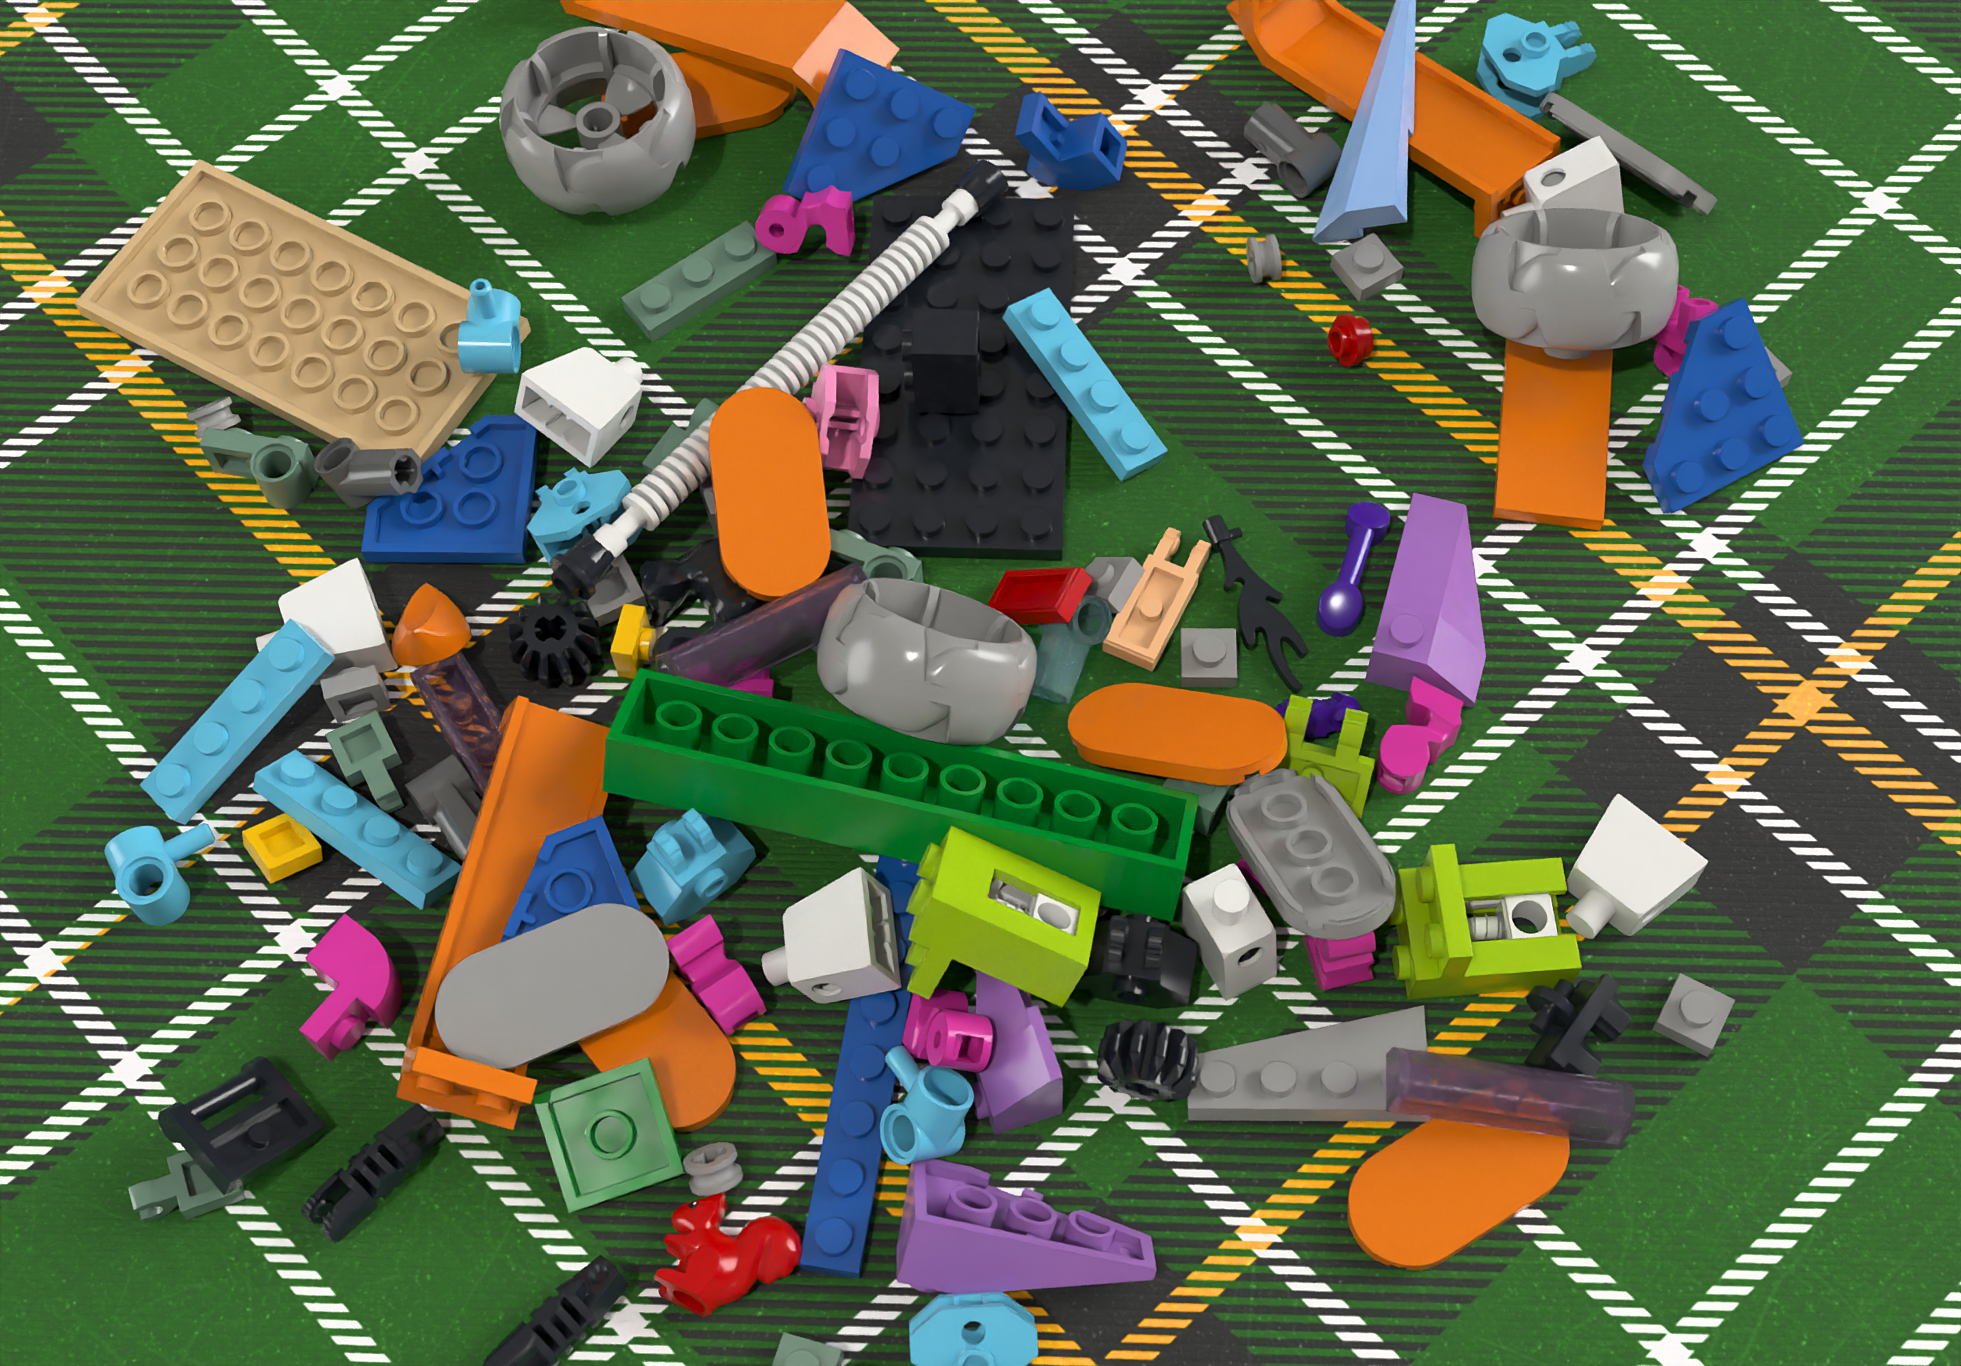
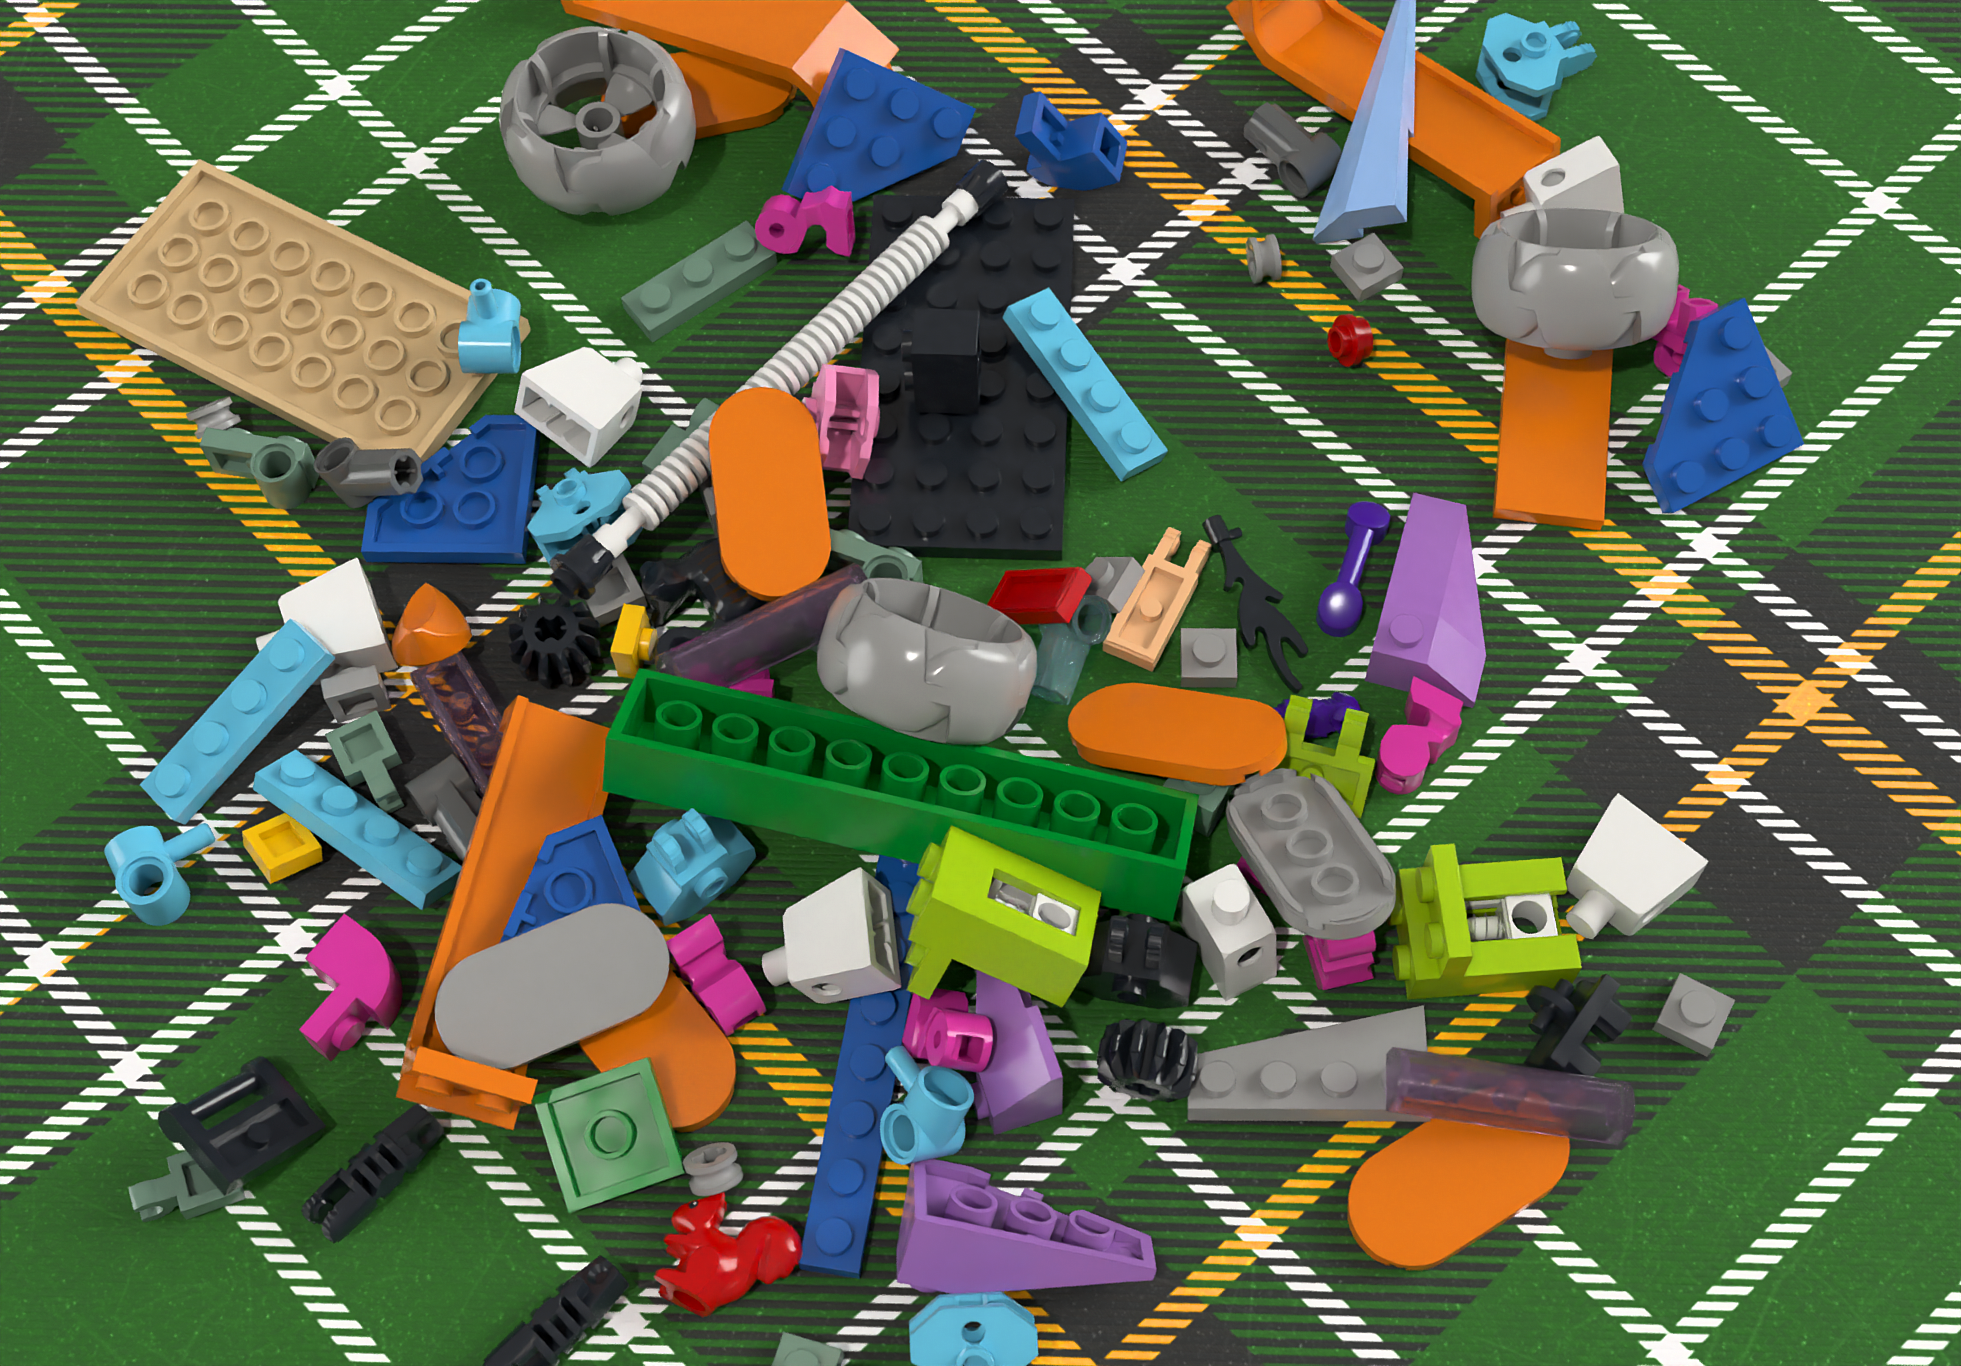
light grey tile [1539,91,1718,216] -> none

